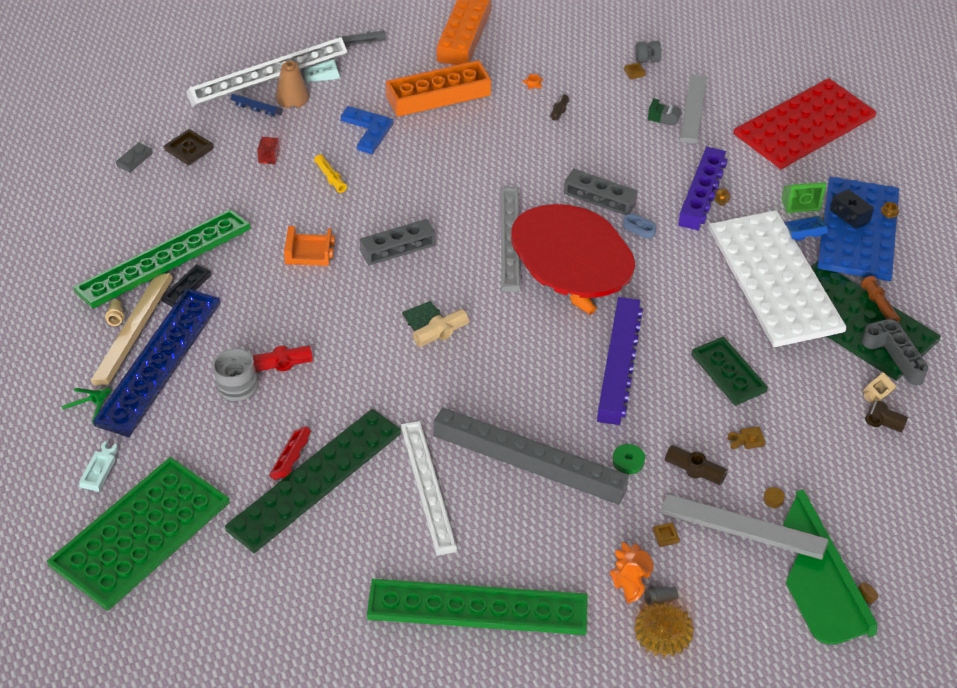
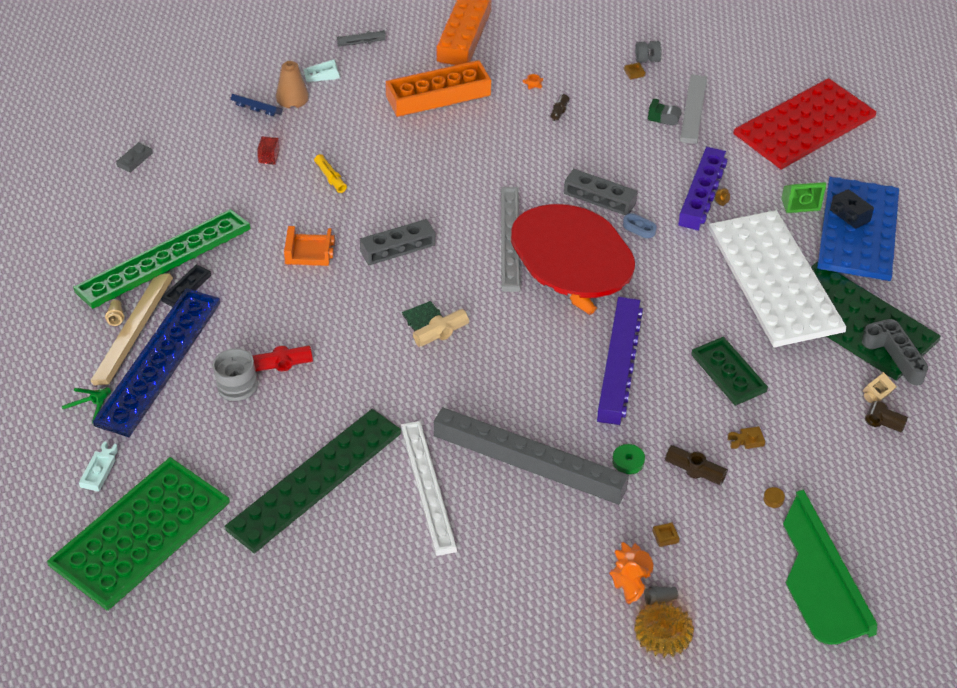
dark brown plate [164,129,214,166] -> none
white brick [186,37,347,107] -> none
red plate [269,426,311,480] -> none
blue plate [340,106,394,155] -> none
green plate [367,579,588,635] -> none
light grey tile [661,494,829,560] -> none
blue plate [784,216,828,241] -> none
pearl gold tile [858,582,879,604] -> none
dark orange pin [861,276,901,323] -> none
pearl gold plate [881,202,899,218] -> none

